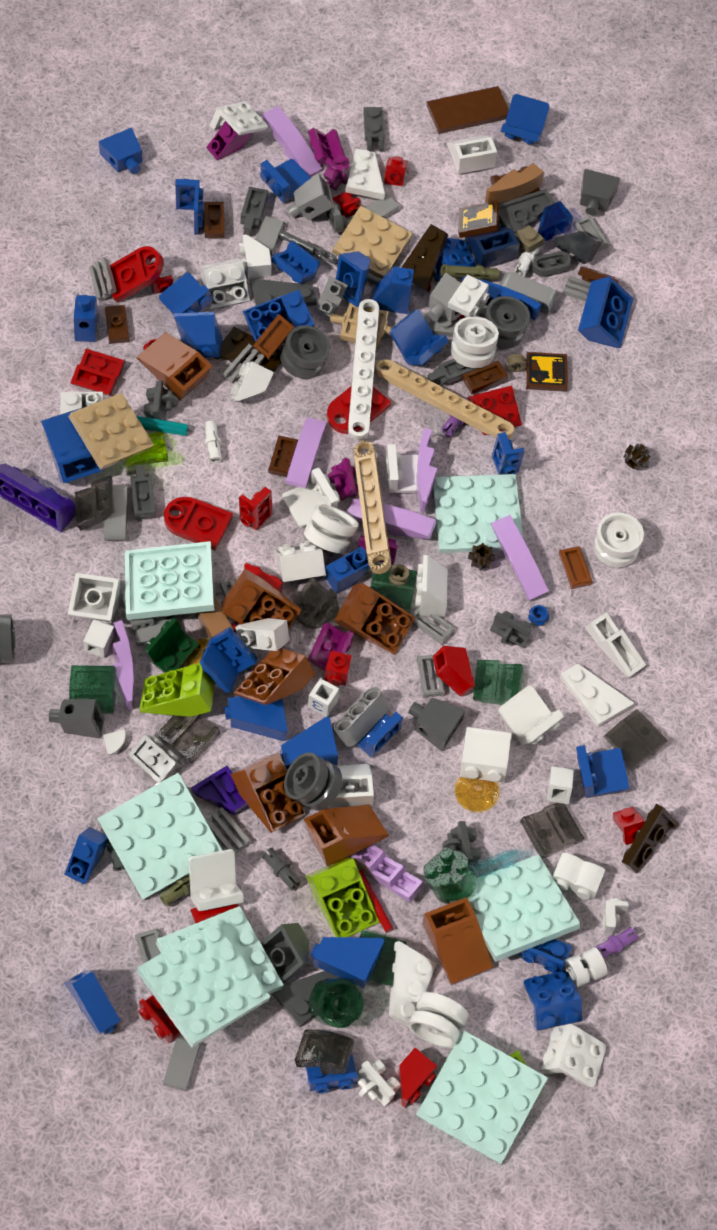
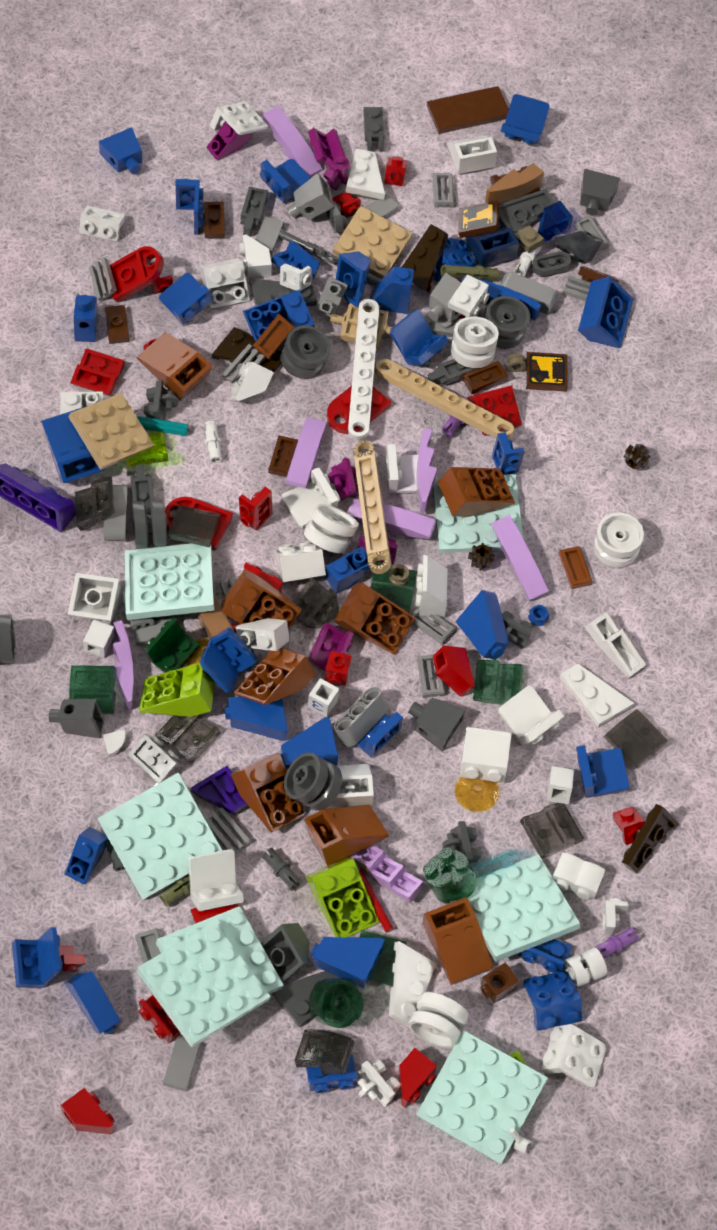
blue slope [174,312,223,358] -> none
none -> blue bracket [12,927,63,988]
none -> bracket [59,945,86,973]
none -> red slope [61,1087,115,1135]
none -> white bracket [79,206,126,241]
none -> dark grey wheel [132,500,167,549]
none -> clear smoke slope [168,505,221,548]
none -> white bracket [280,264,312,291]
none -> light grey tile [432,173,454,207]
none -> dark orange slope [438,467,515,517]
none -> blue slope [455,590,509,660]
none -> reddish brown brick [480,962,519,1003]
none -> white hand [509,1127,532,1155]

